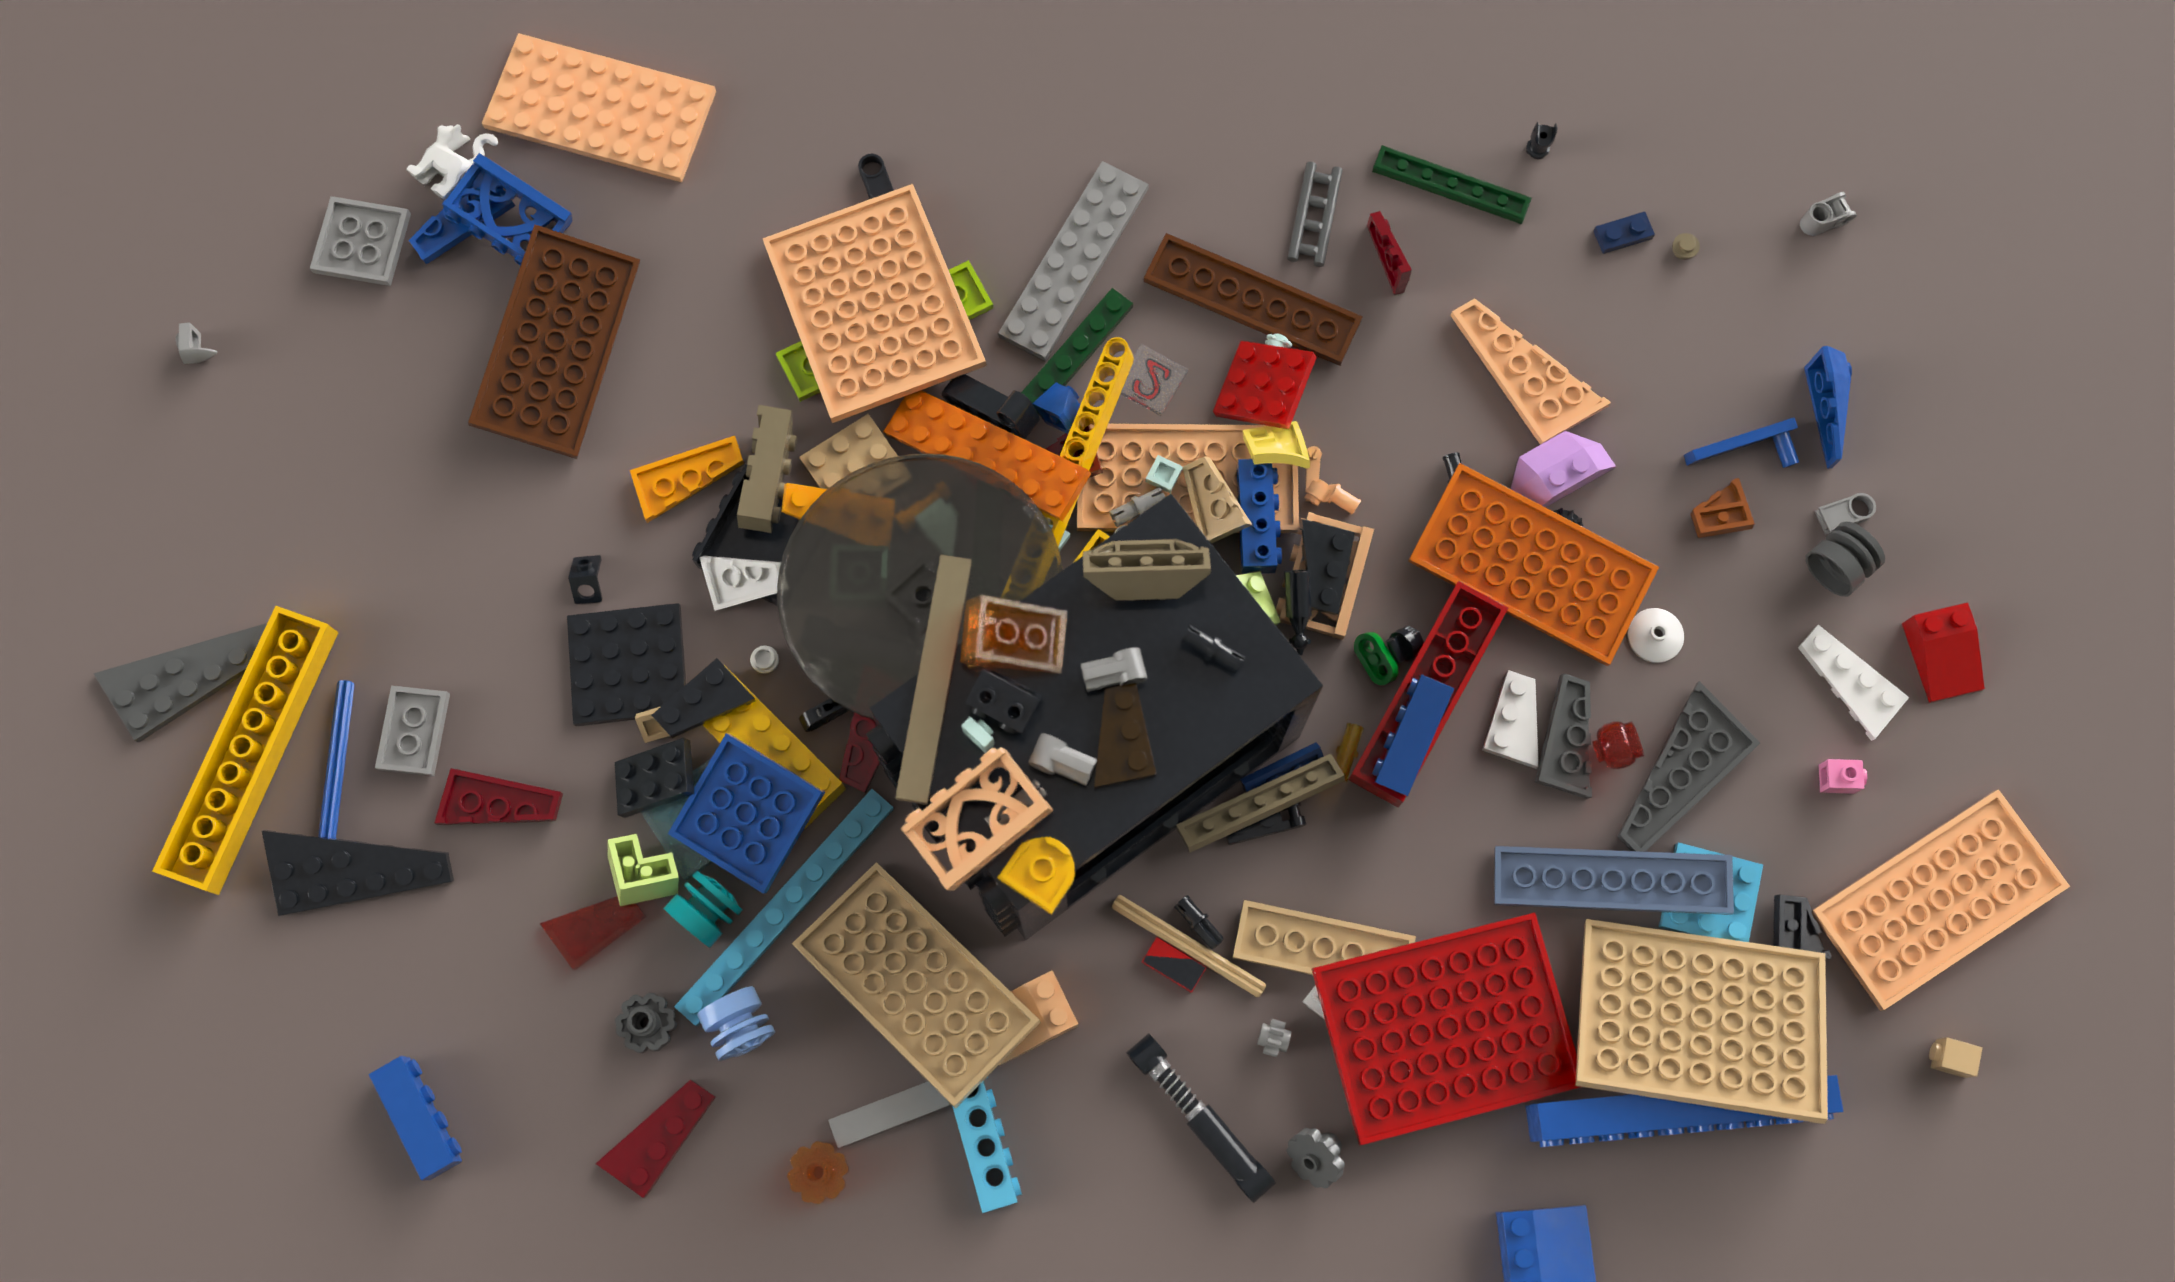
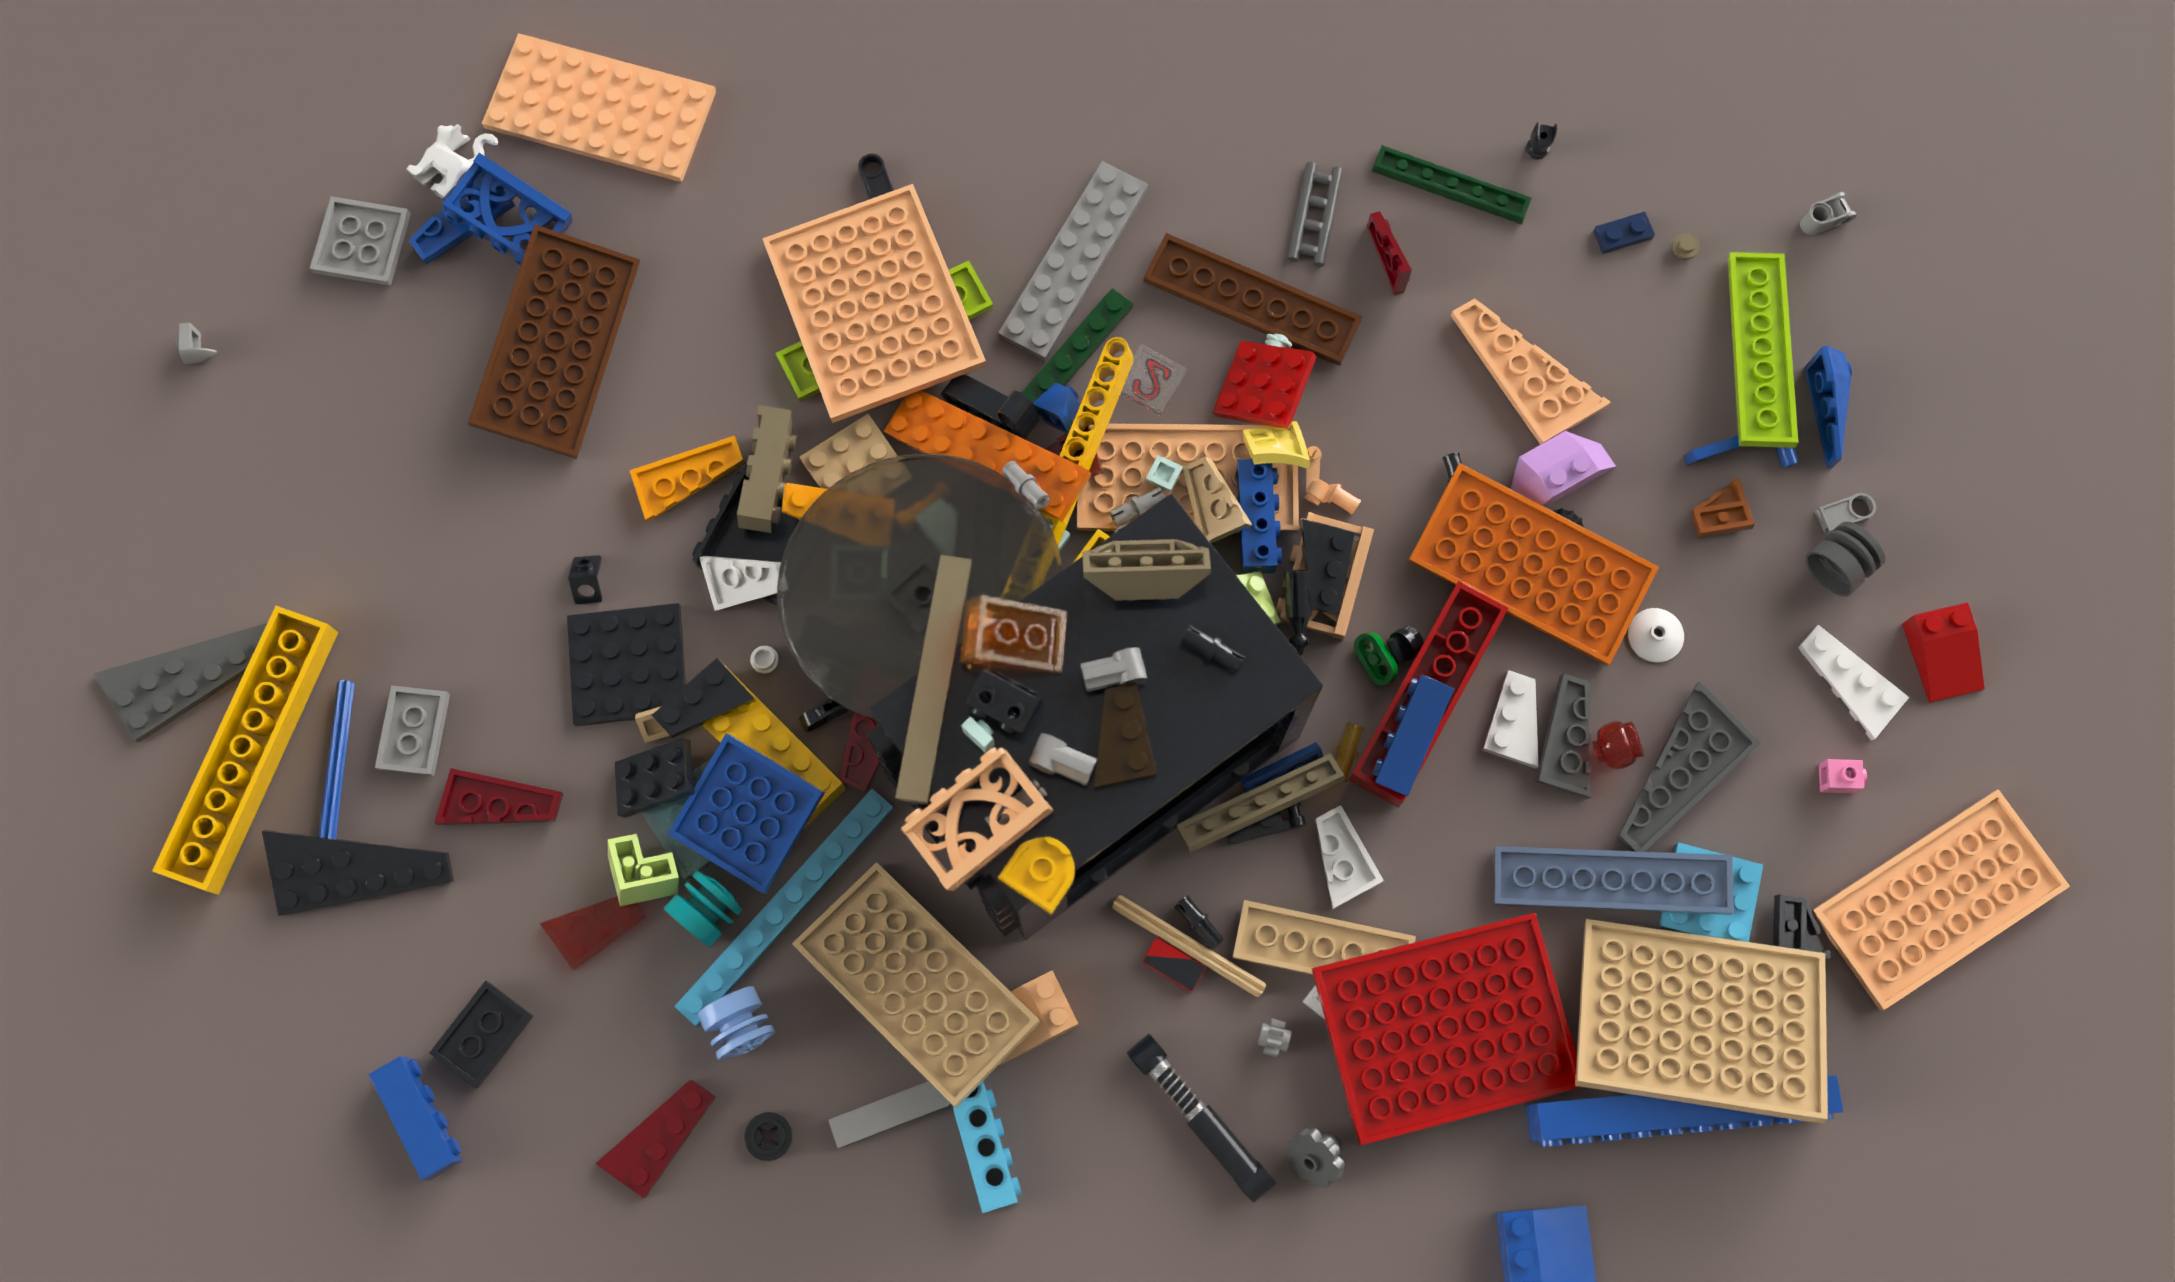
dark grey plant [615,993,677,1053] -> none
clear orange plant [787,1141,849,1204] -> none
tan brick [1929,1037,1983,1078] -> none
none -> black plate [429,980,534,1089]
none -> black gear [744,1112,792,1161]
none -> light grey pin [1002,461,1050,510]
none -> white wing [1315,805,1384,910]
none -> lime plate [1727,252,1798,448]

